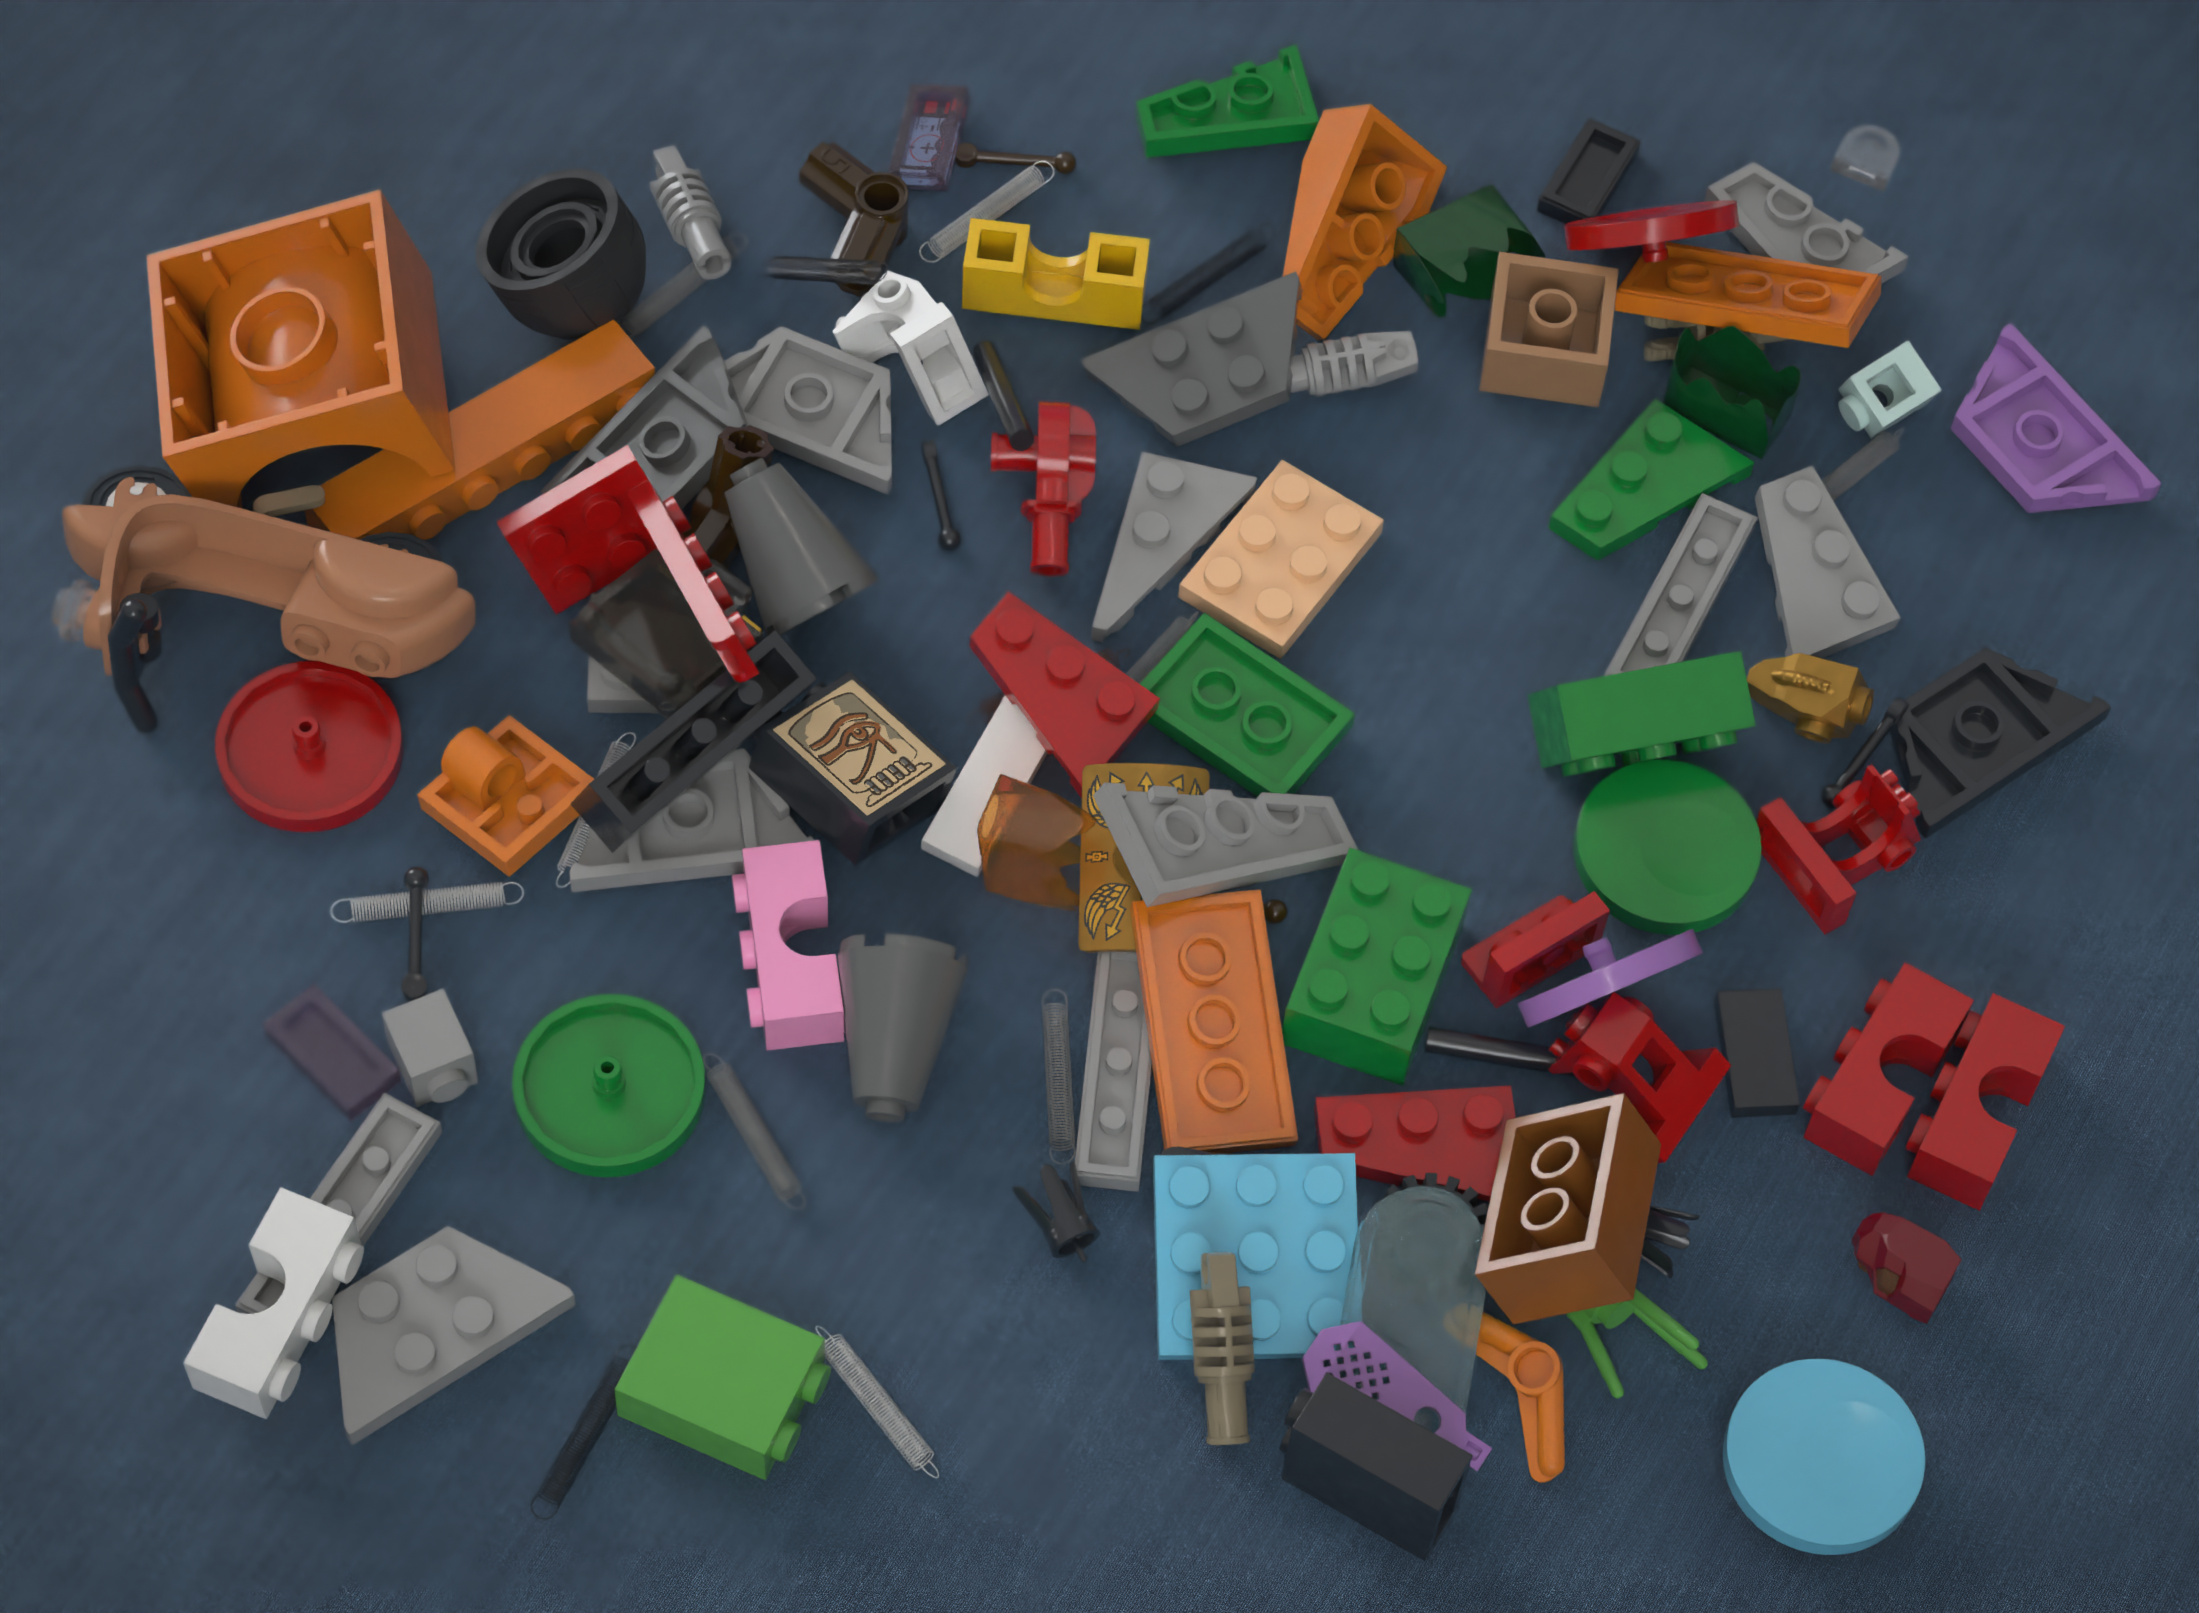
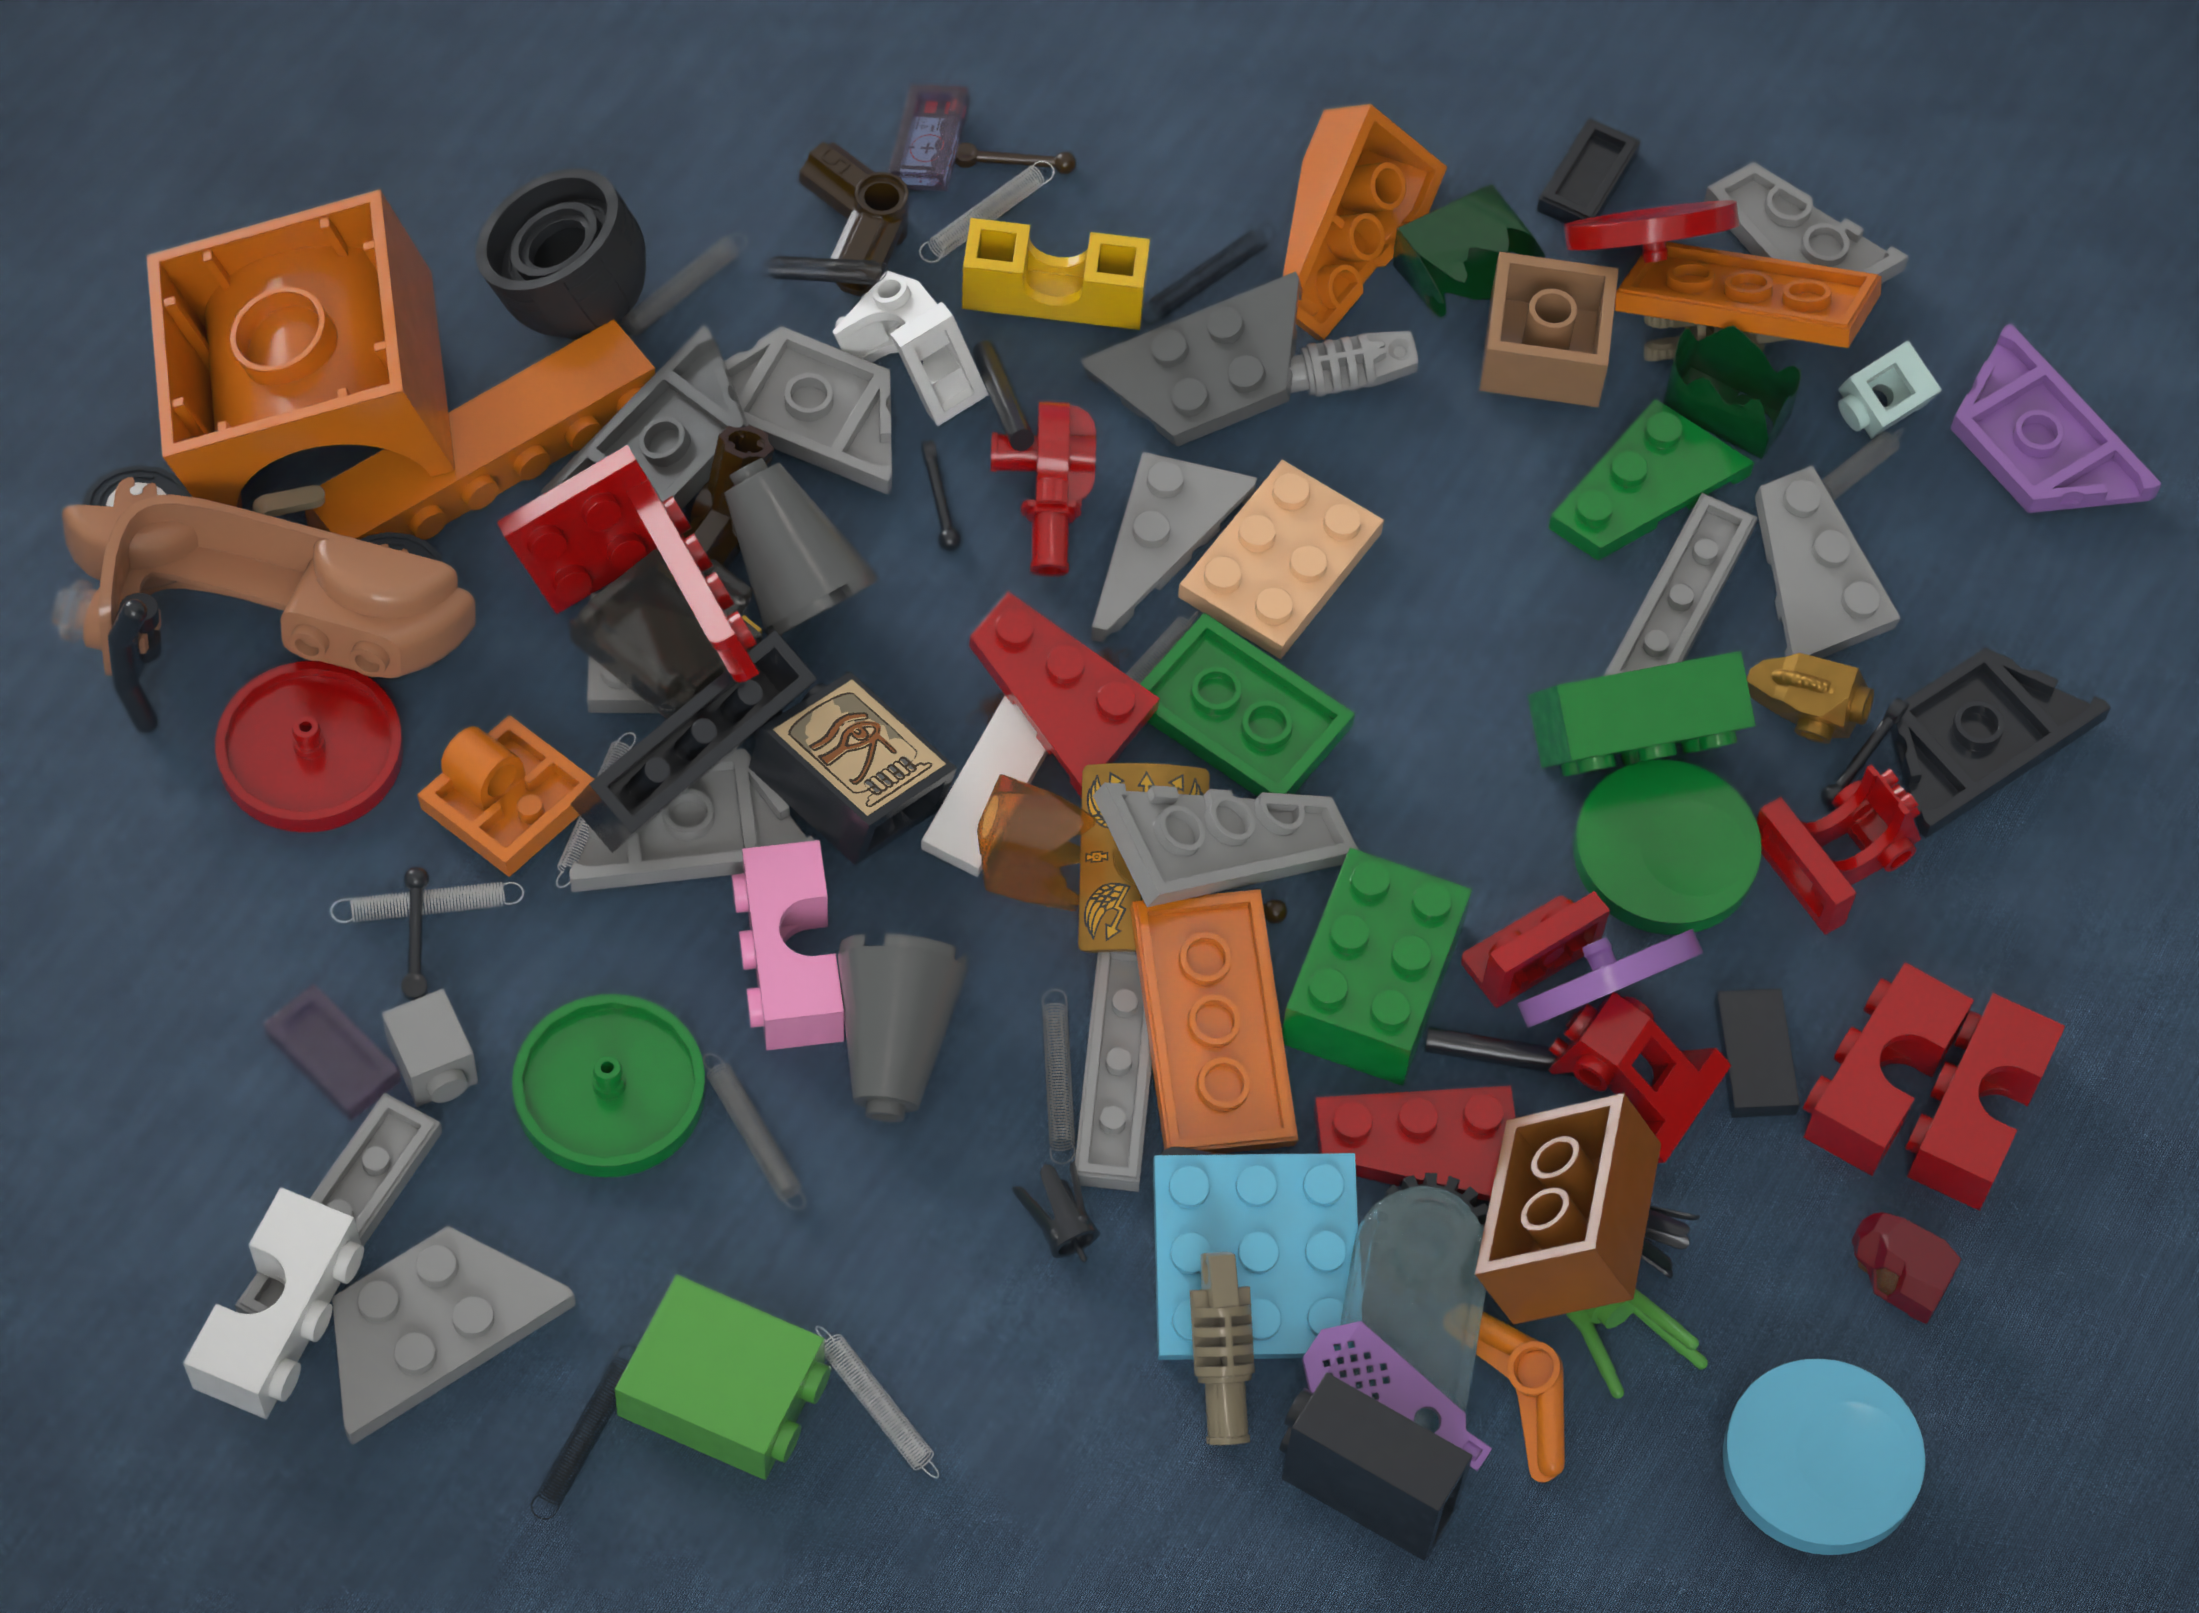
light grey hinge [649,145,731,280] -> none
green wing [1136,44,1319,158] -> none
clear tile [1830,125,1900,192] -> none

